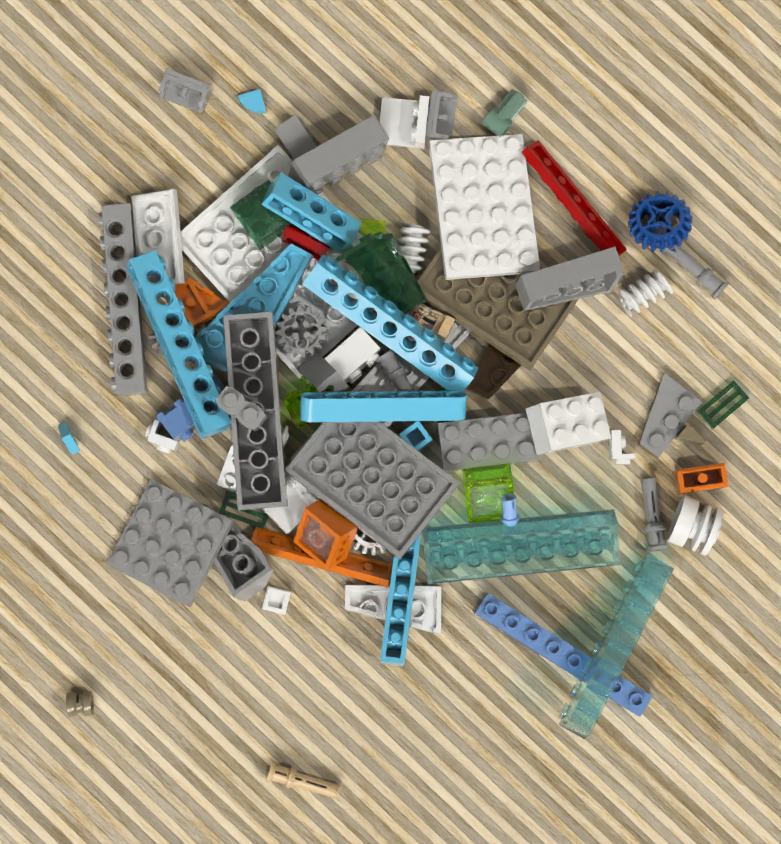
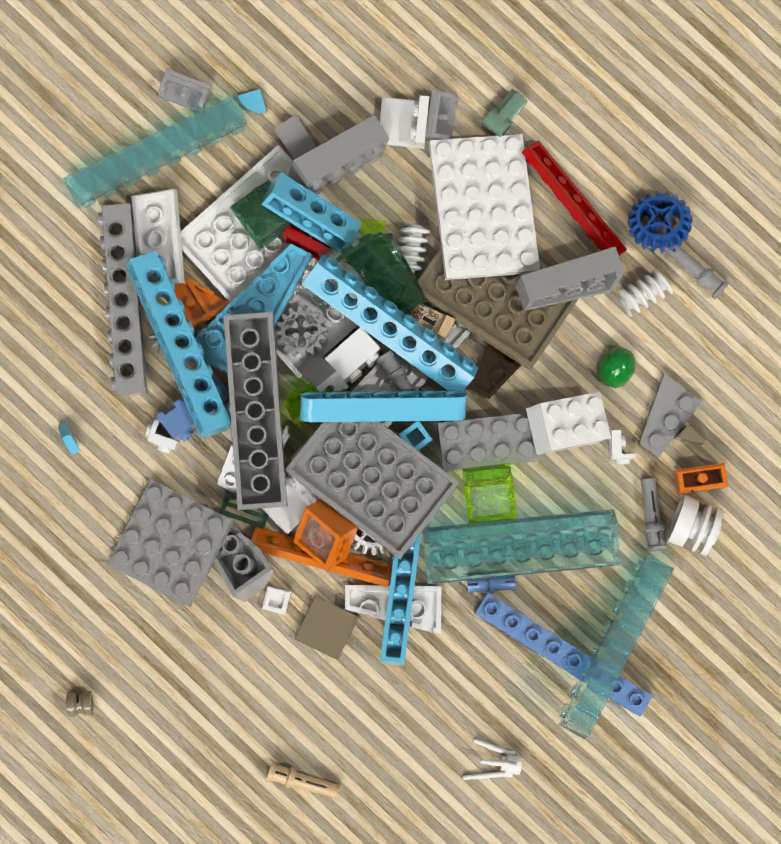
light grey brick [216,387,267,431] -> none
light blue pin [500,494,520,526] -> none
clear green tile [697,381,749,429] -> none
none -> clear light blue brick [63,95,248,208]
none -> dark tan tile [295,596,358,660]
none -> white plant [463,738,522,780]
none -> medium blue pin [467,574,516,593]
none -> green hair [597,347,636,388]

